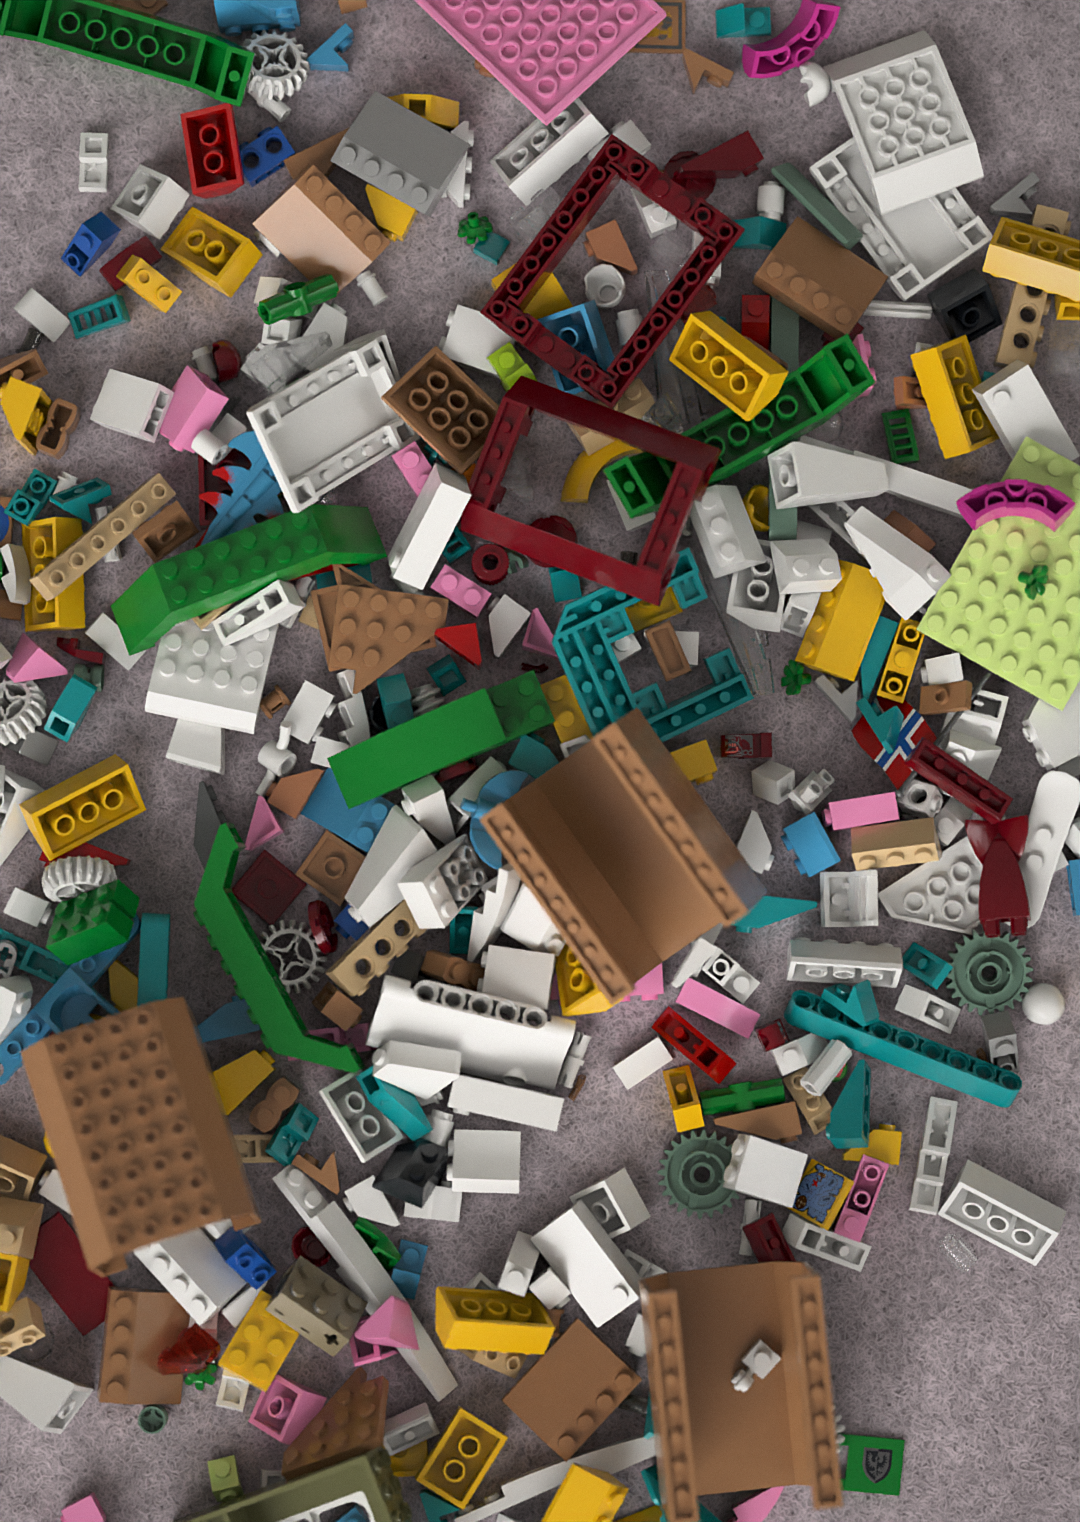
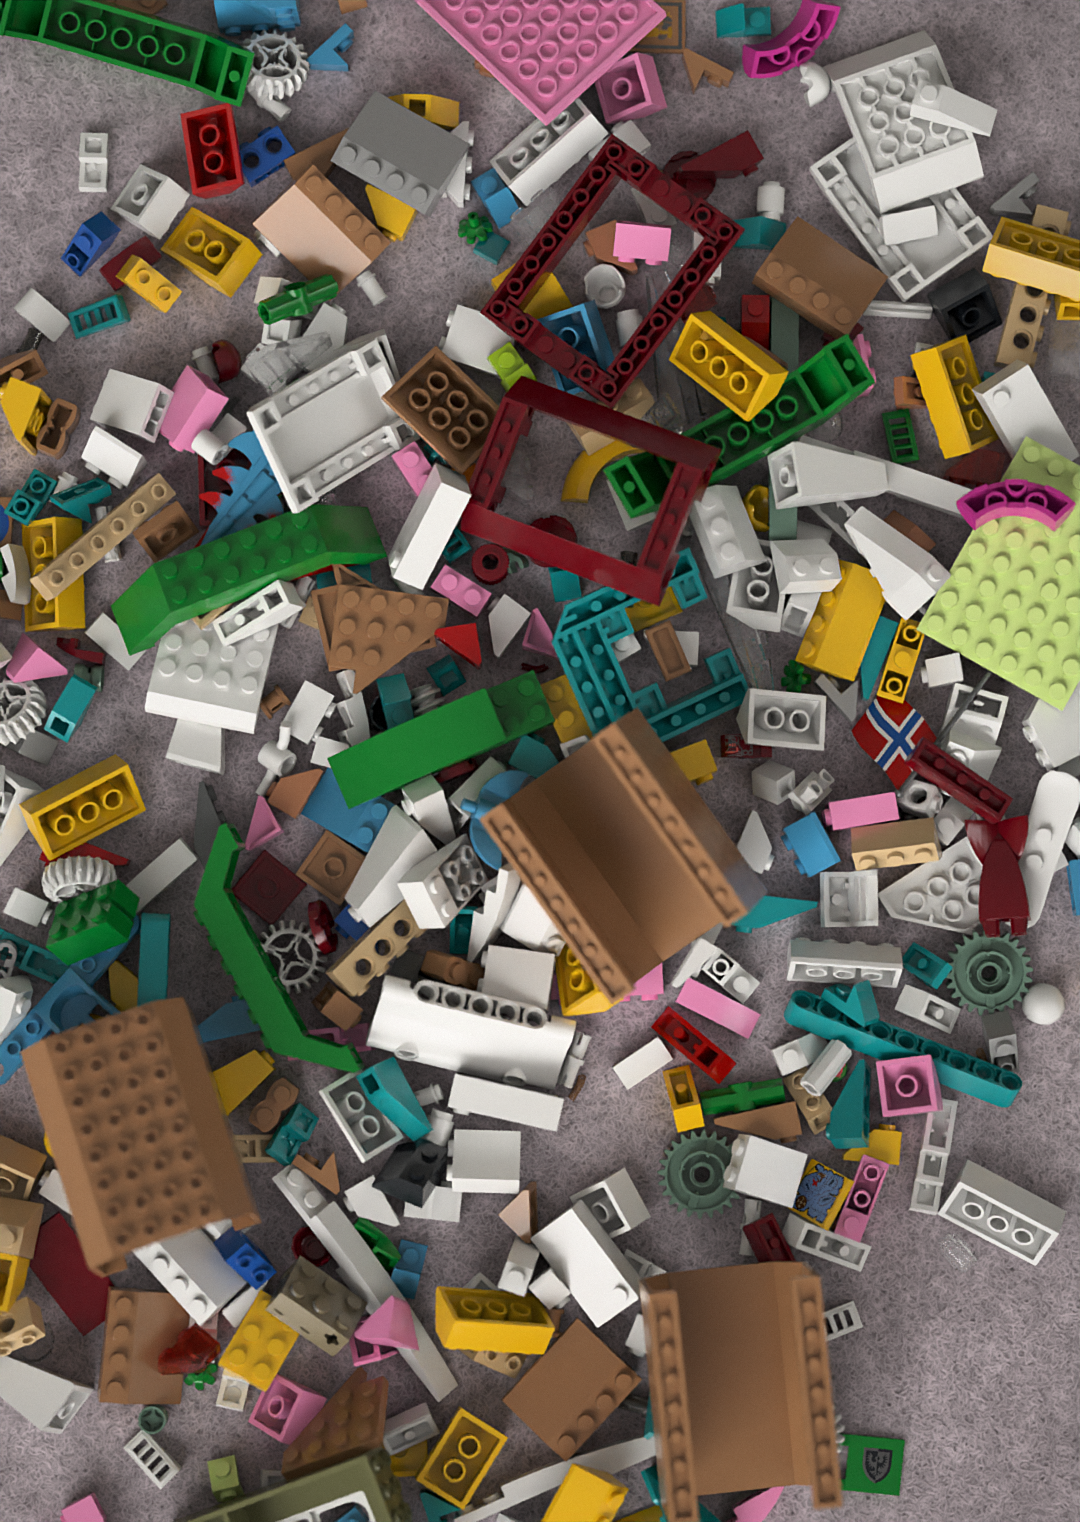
white slope [372,1040,461,1100] -> none
white plate [730,1338,781,1392] -> none
dark red leg [755,1018,790,1052] -> none
sand green slope [771,163,863,250] -> none
teal slope [856,697,904,754] -> none
medium nougat plate [919,681,972,716] -> none
green plant [1018,565,1048,600] -> none
none -> white slope [81,426,148,490]
none -> white slope [123,1430,182,1489]
none -> white slope [126,838,199,914]
none -> dark azure slope [471,168,522,229]
none -> slope [498,1181,538,1243]
none -> bright pink slope [594,52,667,124]
none -> bright pink brick [613,220,671,265]
none -> white slope [736,688,826,751]
none -> white slope [823,1301,863,1342]
none -> bright pink slope [876,1055,943,1117]
none -> white slope [879,205,939,246]
none -> white slope [910,79,997,137]
none -> clear red slope [943,448,1005,488]

